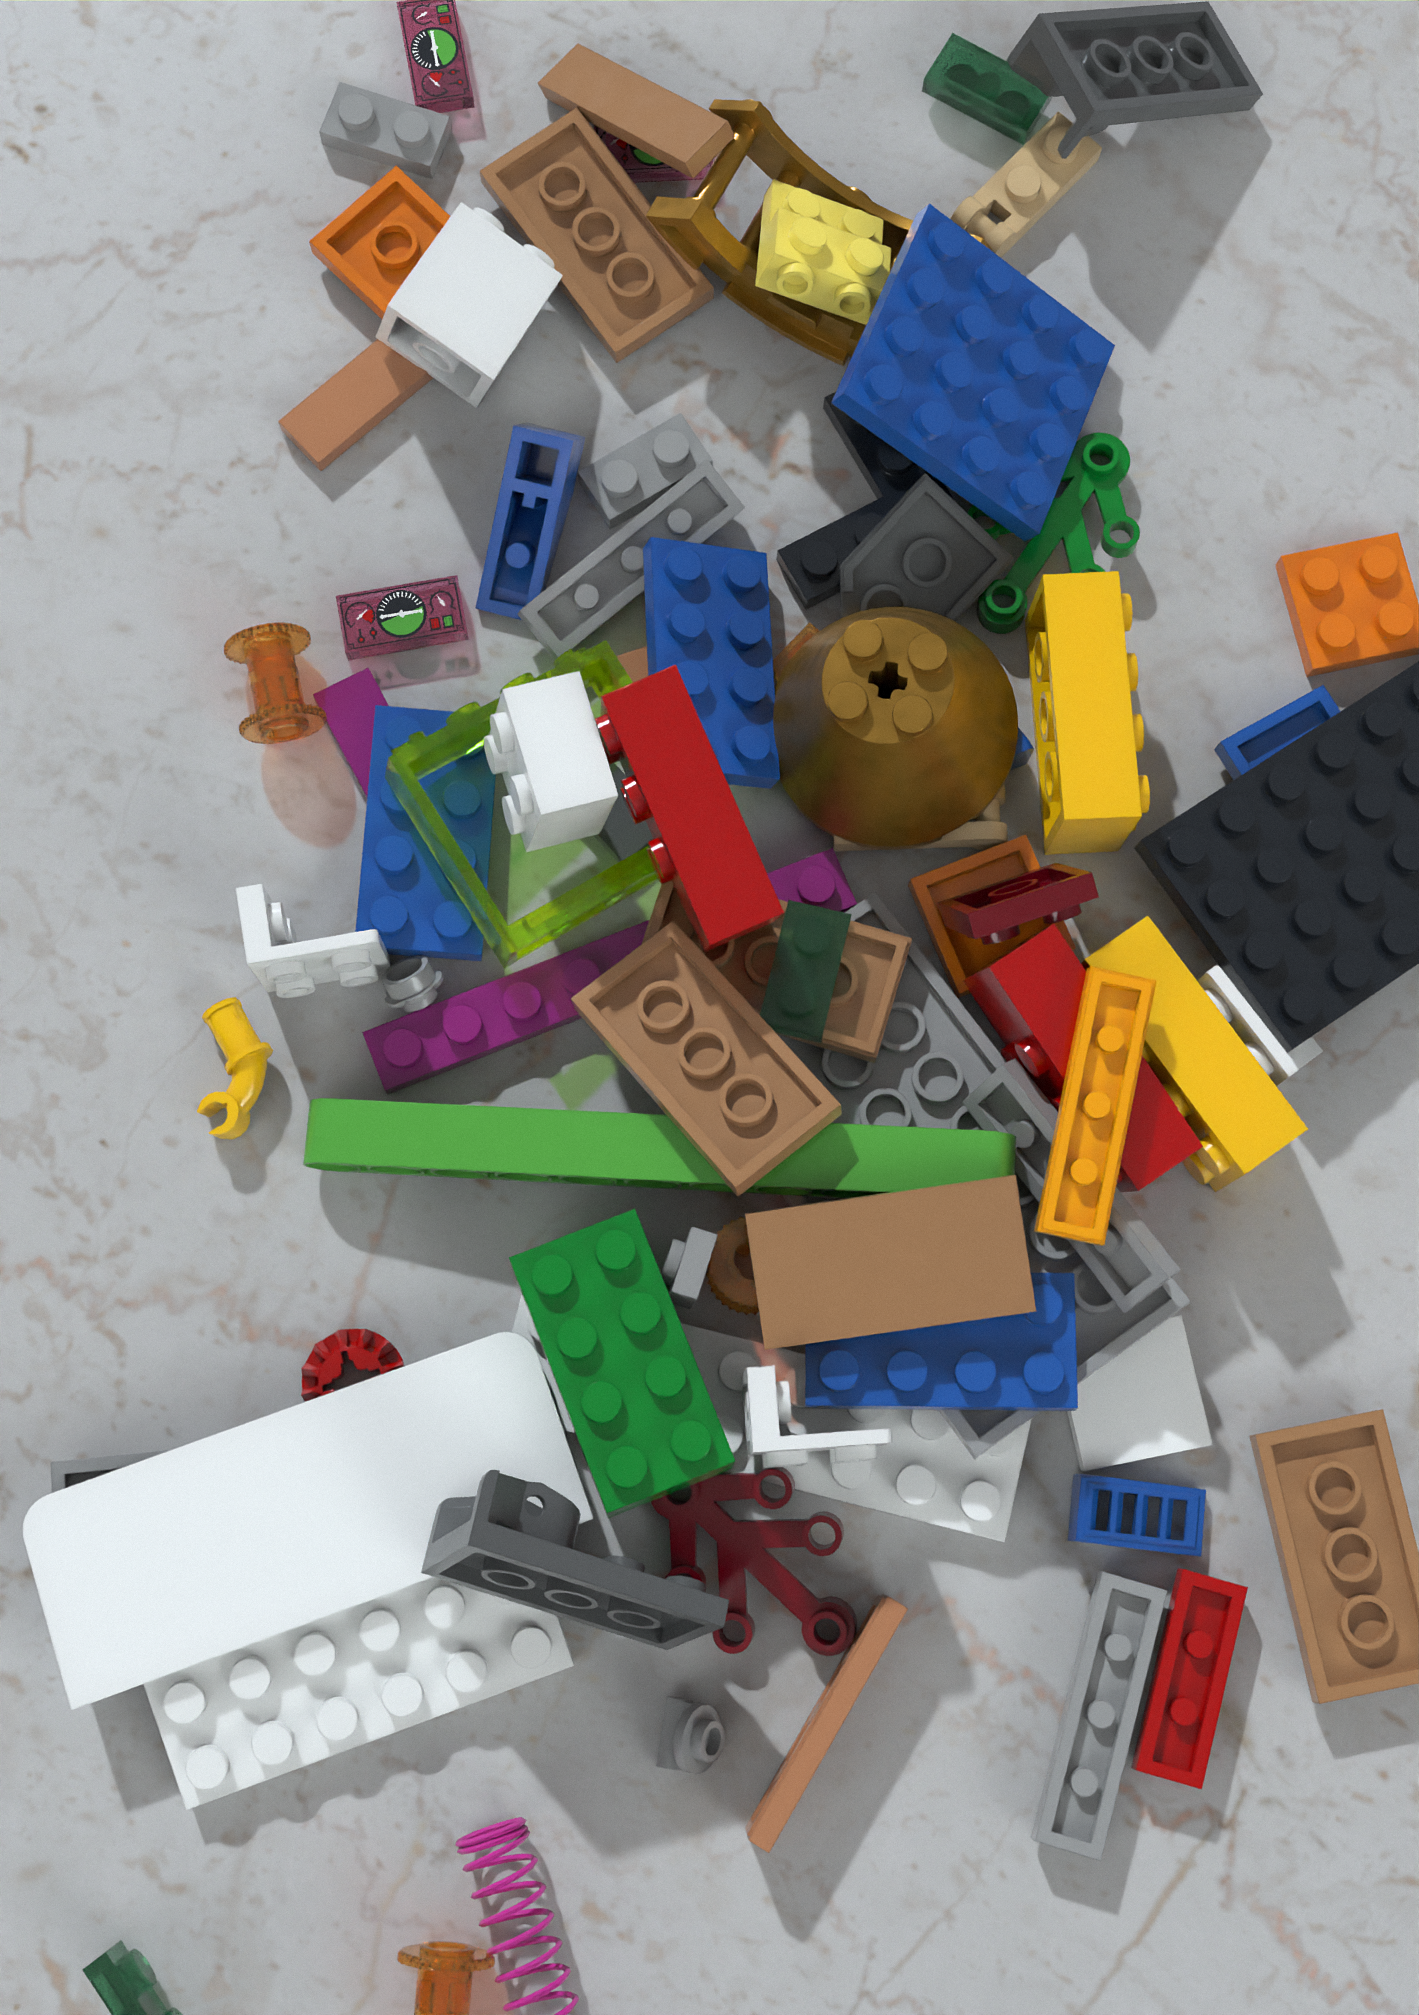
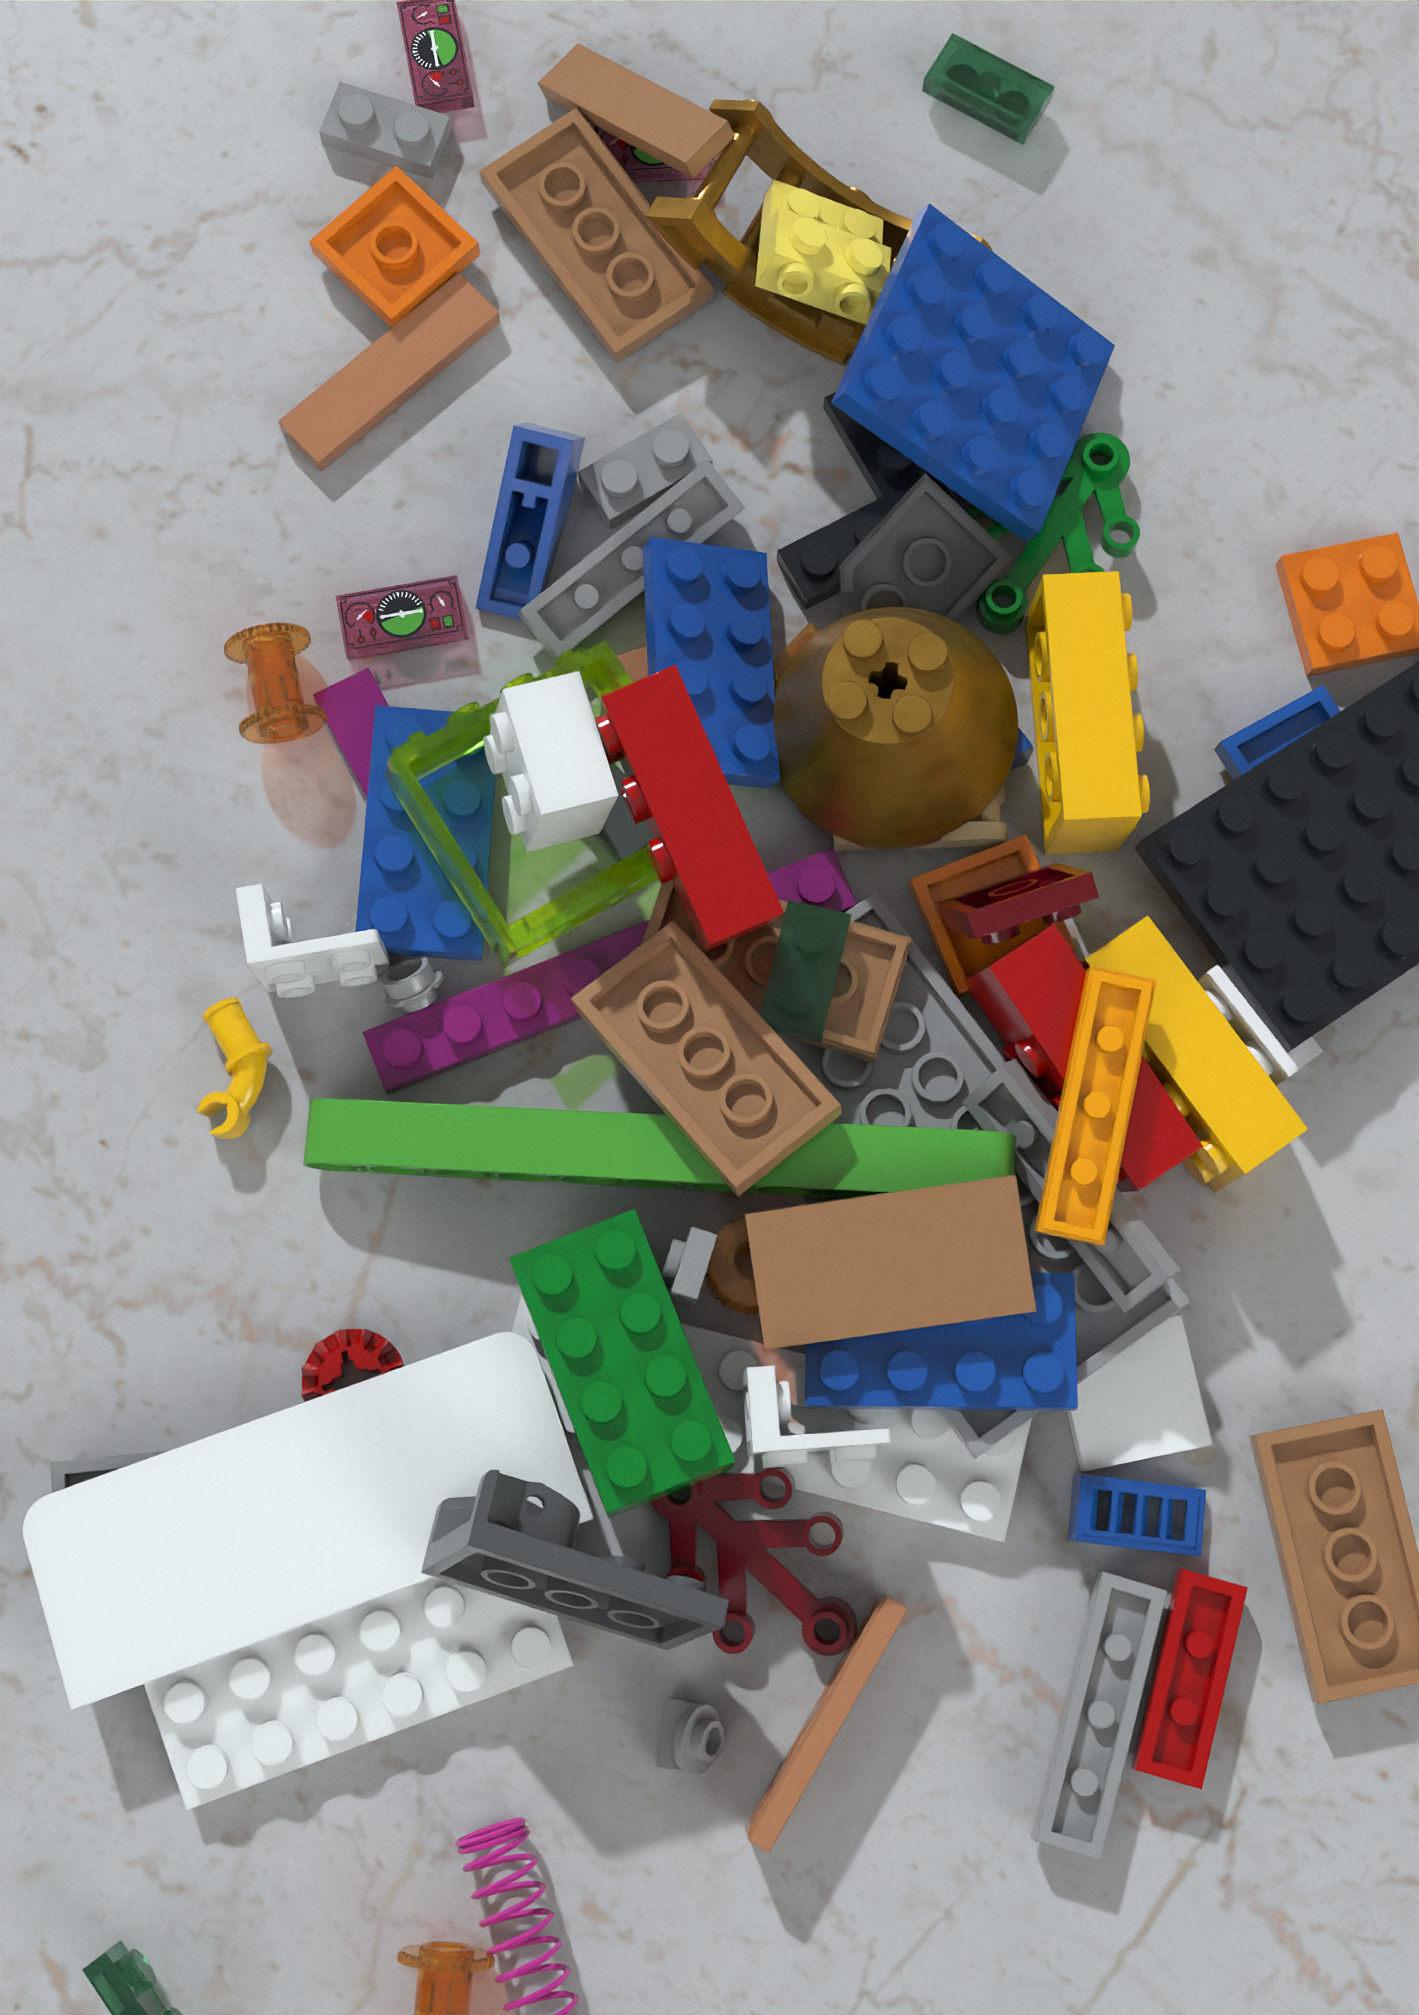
white slope [376,202,563,408] -> none
tan plate [950,111,1102,258] -> none
dark grey plate [1007,1,1263,159] -> none

